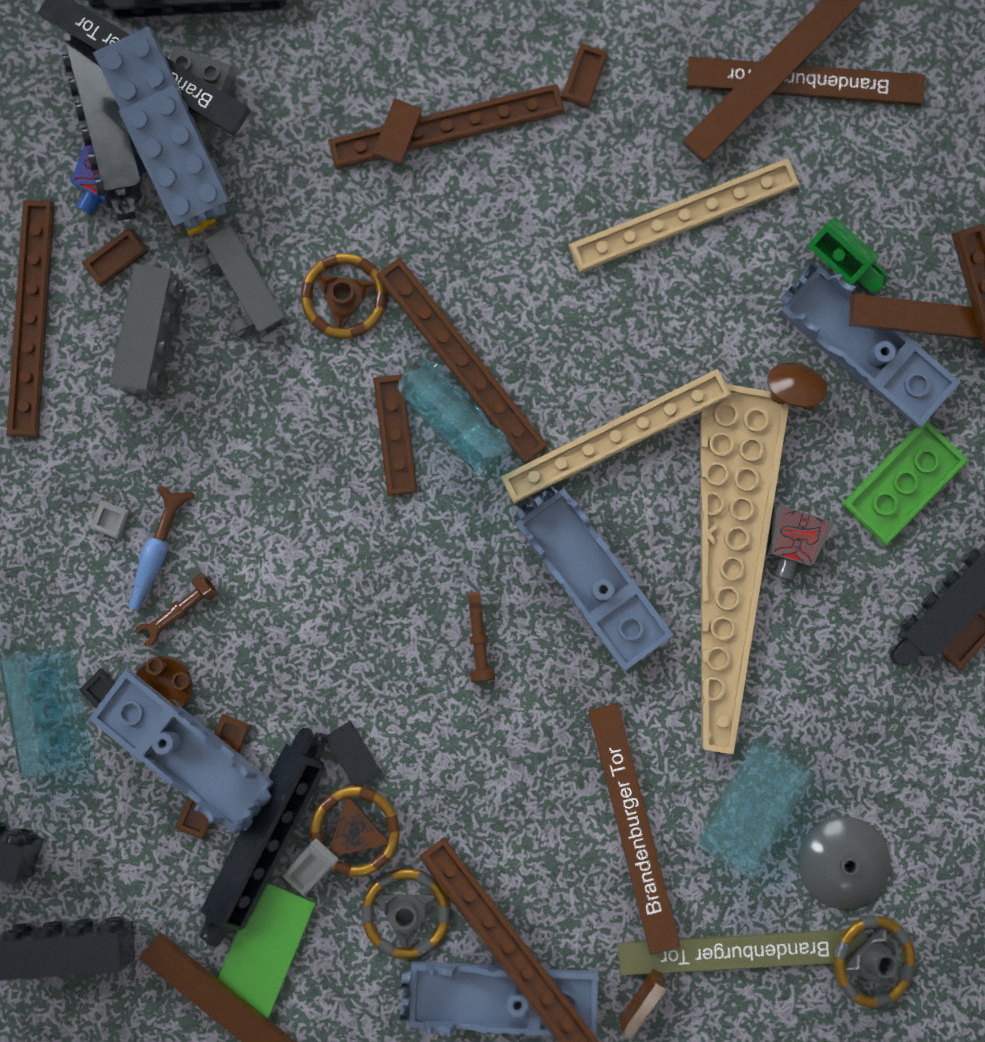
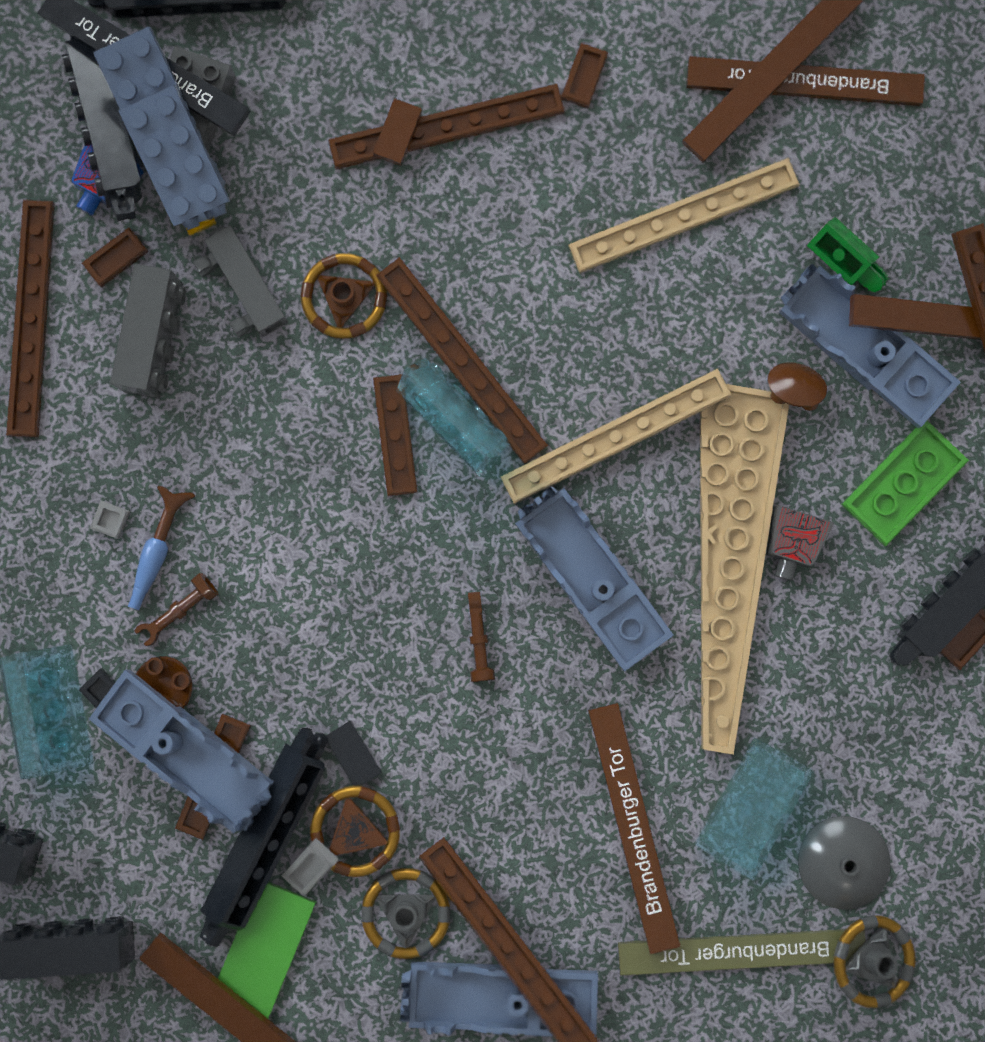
reddish brown tile [620,969,666,1038] -> none

